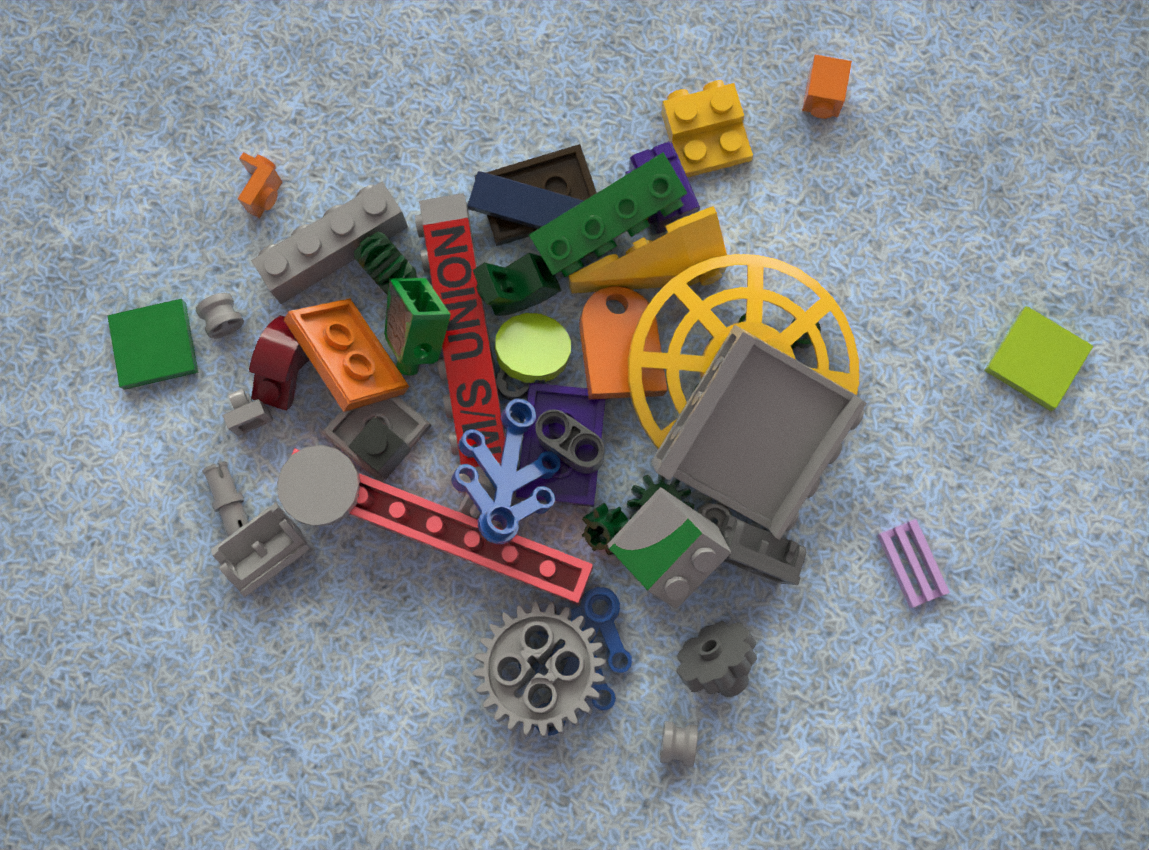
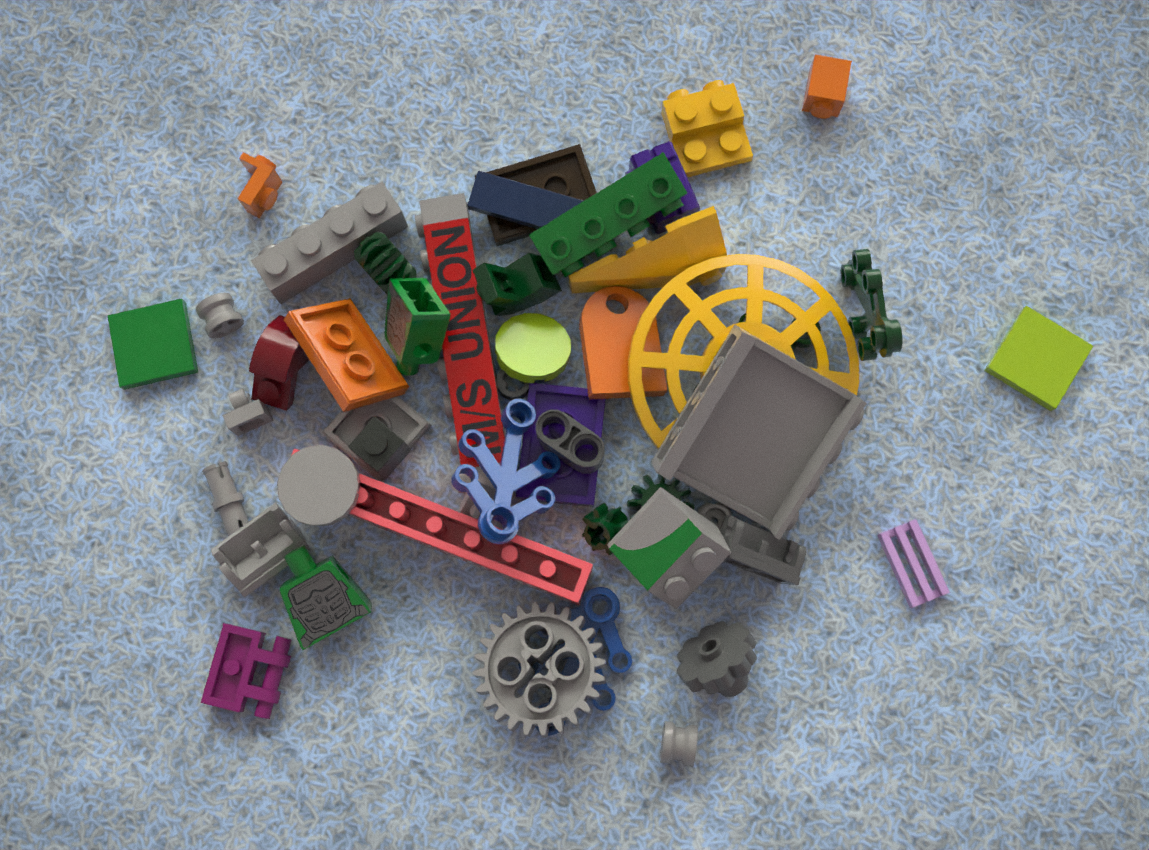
none -> magenta plate [200,623,292,719]
none -> torso [280,545,372,650]
none -> dark green plant [840,249,903,361]

